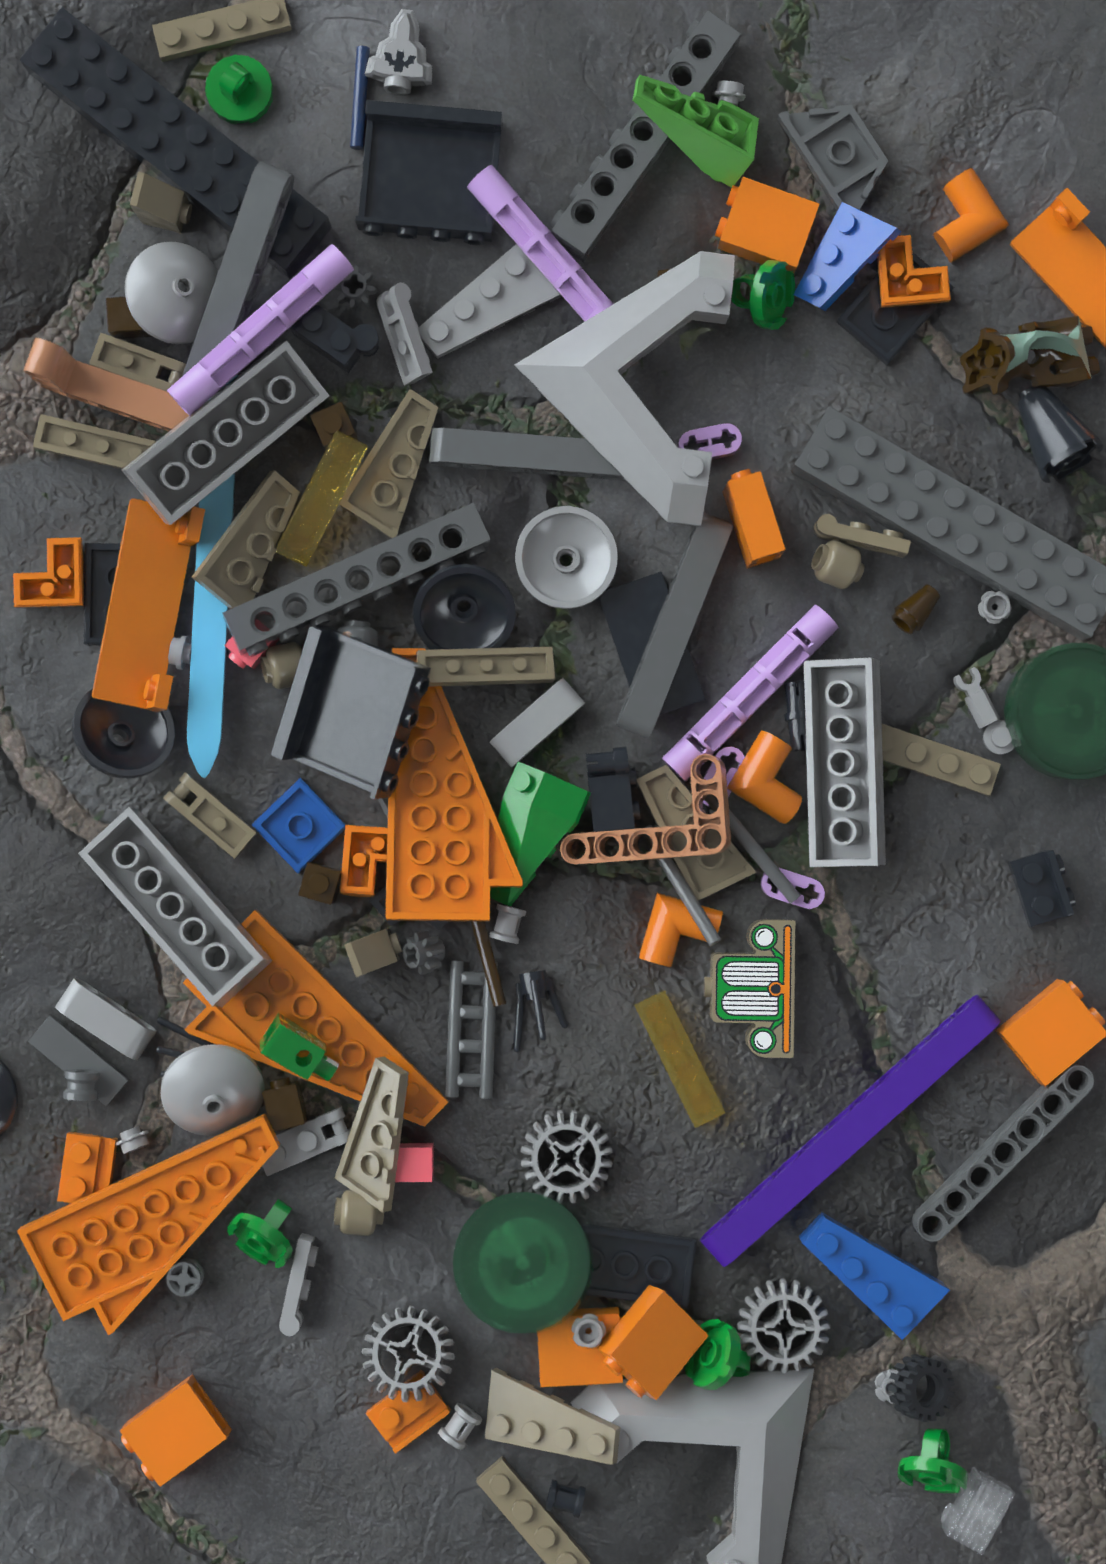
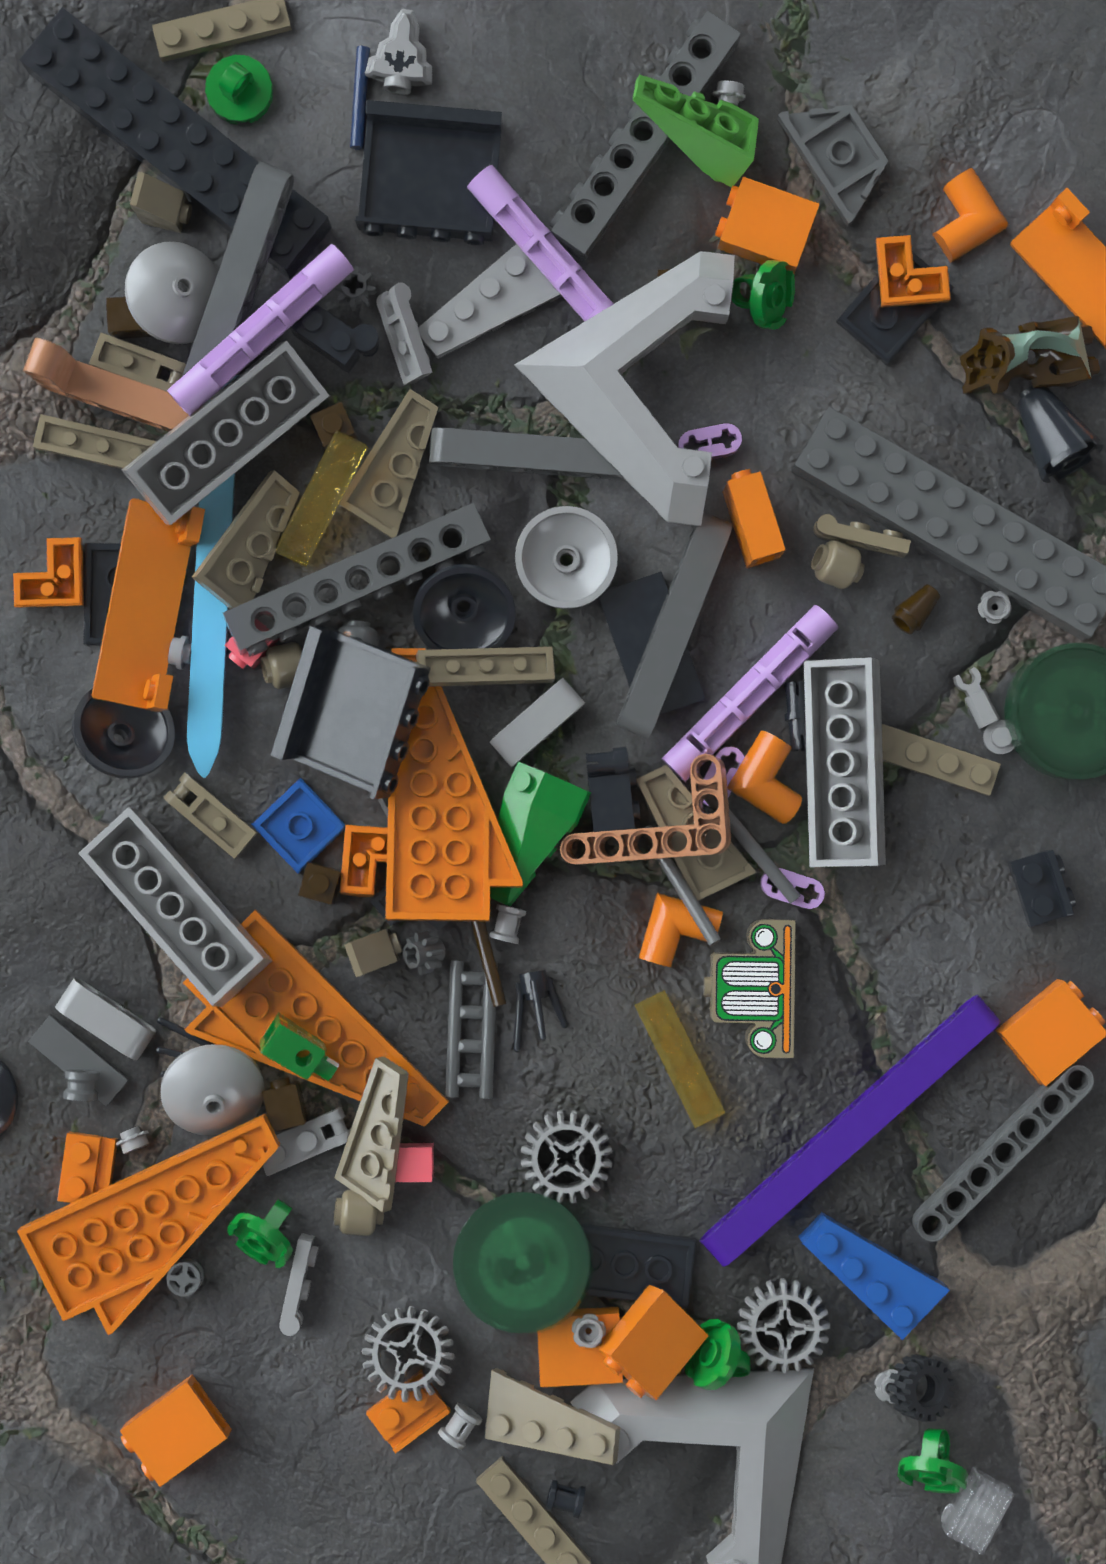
wing [793,202,902,311] -> none

